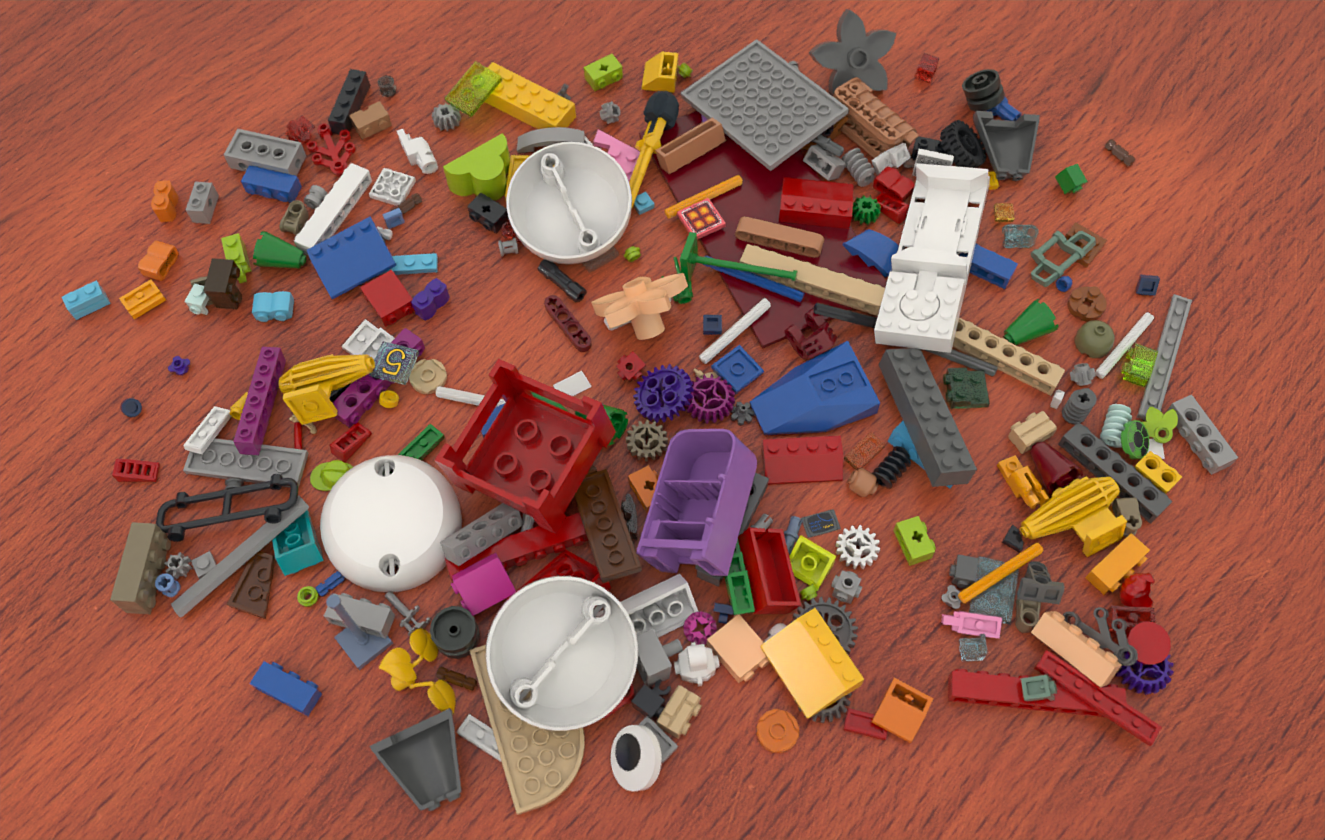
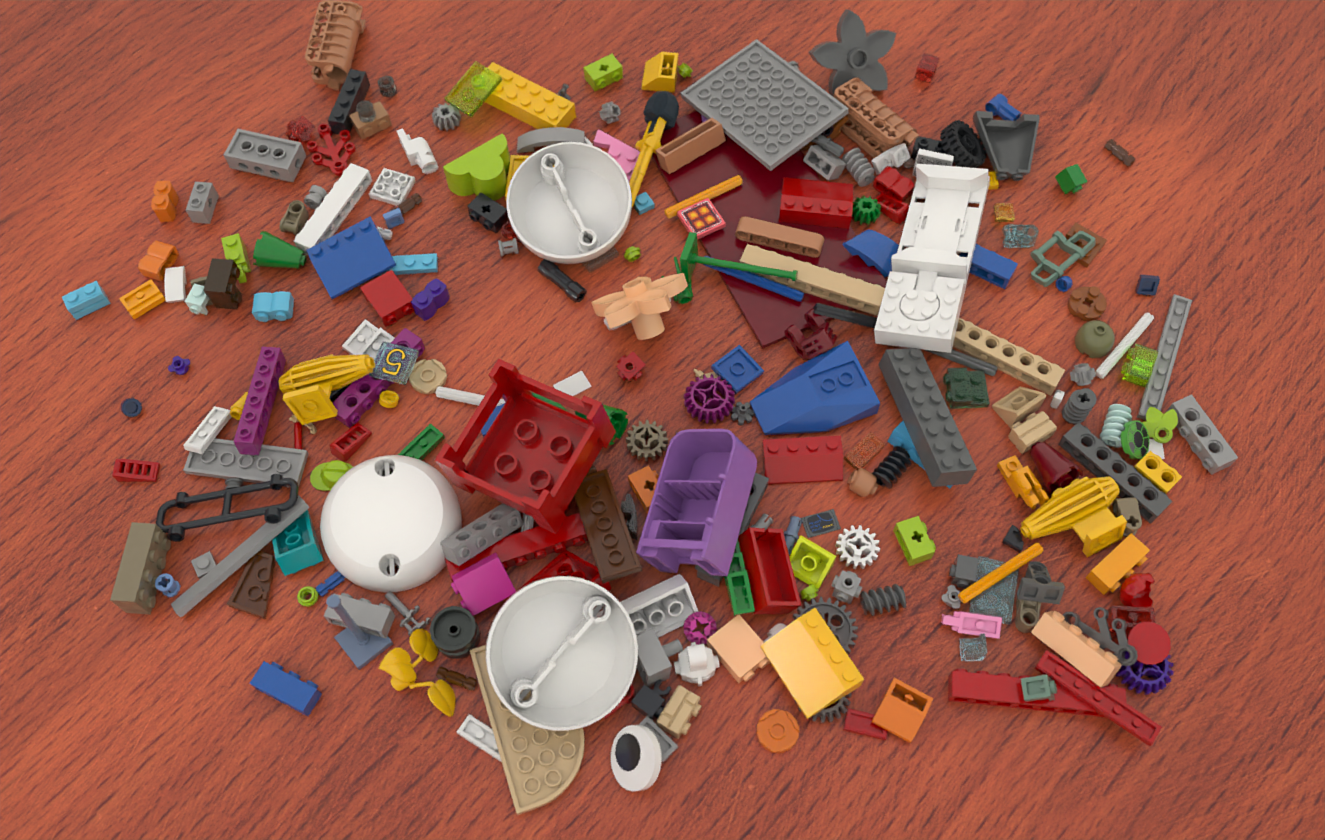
light grey gear [164,552,192,579] -> none
blue brick [241,165,302,202] -> none
dark grey cone [370,708,462,811] -> none
dark red beam [544,295,592,352] -> none
dark purple gear [633,364,694,423] -> none
white axle [699,298,771,364] -> none
dark blue tile [703,315,722,335] -> none
dark blue tile [714,602,734,624] -> none
pearl dark grey wheel [962,69,1005,111] -> none
green cone [1003,299,1059,346] -> none
none -> white slope [165,266,187,303]
none -> nougat piece [305,0,366,91]
none -> clear smoke wheel [356,100,376,123]
none -> dark grey piece [860,584,906,616]
none -> tan slope [992,386,1046,428]

